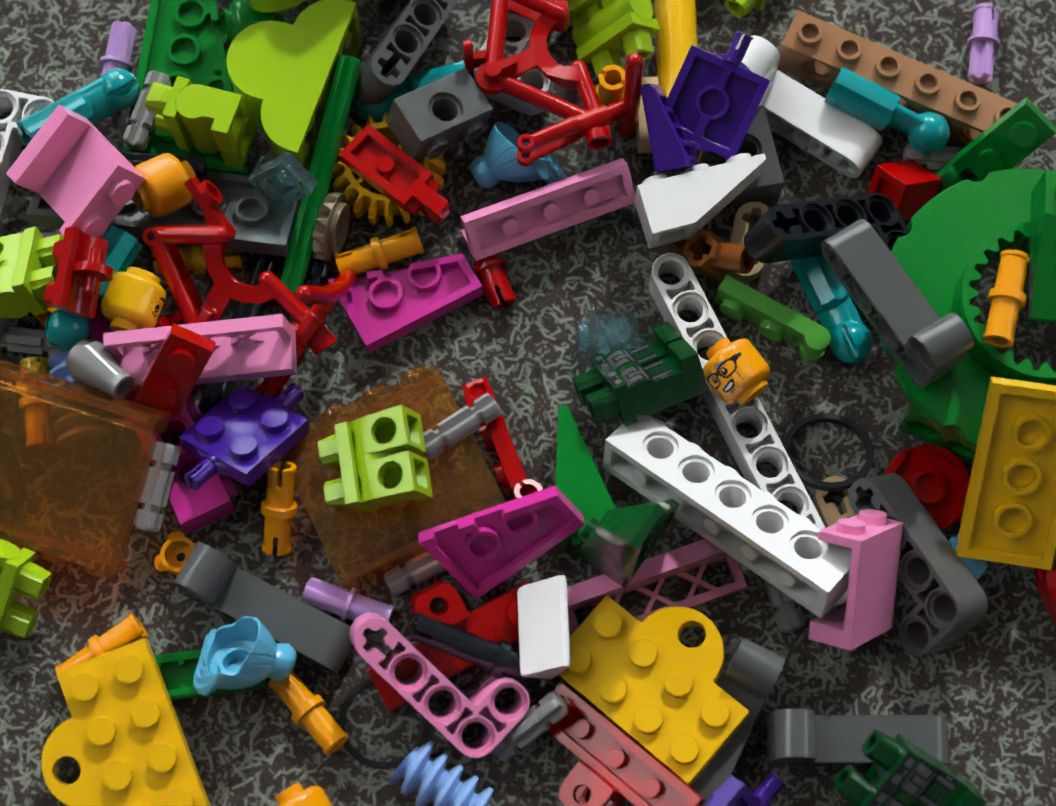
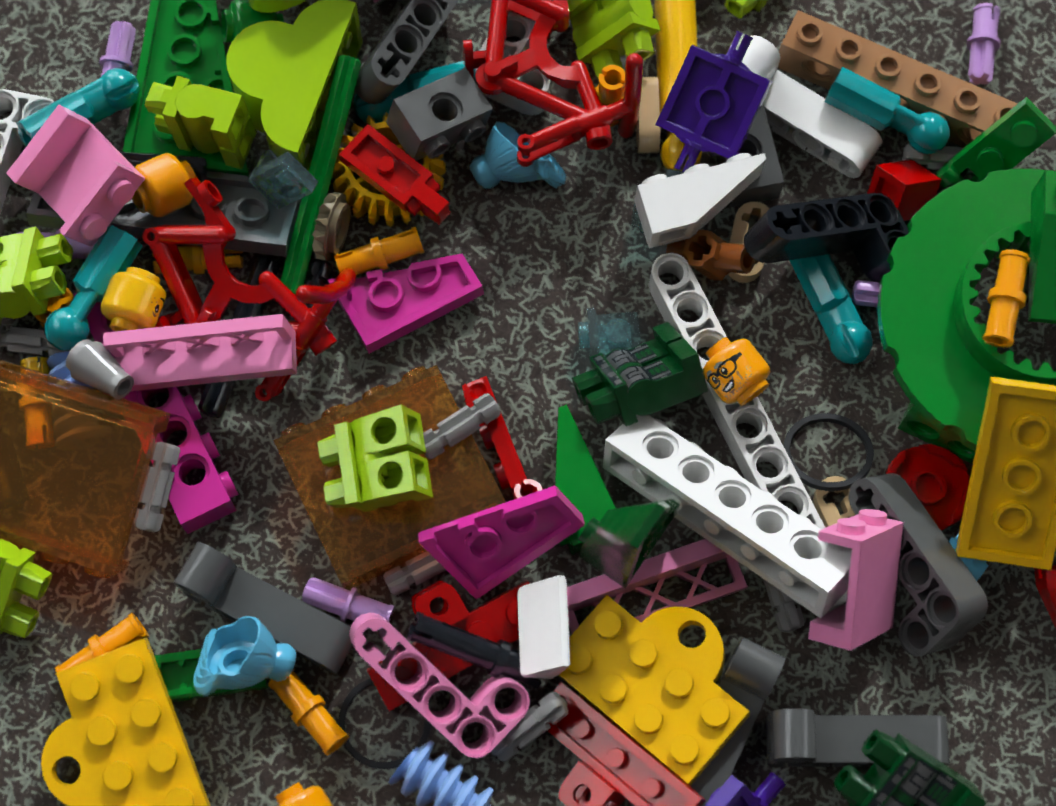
red hips [43,226,115,319] -> none
light grey axle [122,70,171,152] -> none
red plate [135,323,216,417] -> none
light orange plate [154,531,196,577] -> none
dark purple plate [179,384,310,490] -> none
light orange pin [261,460,297,556] -> none
bright pink fence [460,158,635,261] -> none
red pin [473,254,518,311] -> none
dark purple slope [640,83,697,173] -> none
bright green plate [714,274,831,363] -> none
dark grey beam [821,219,974,388] -> none

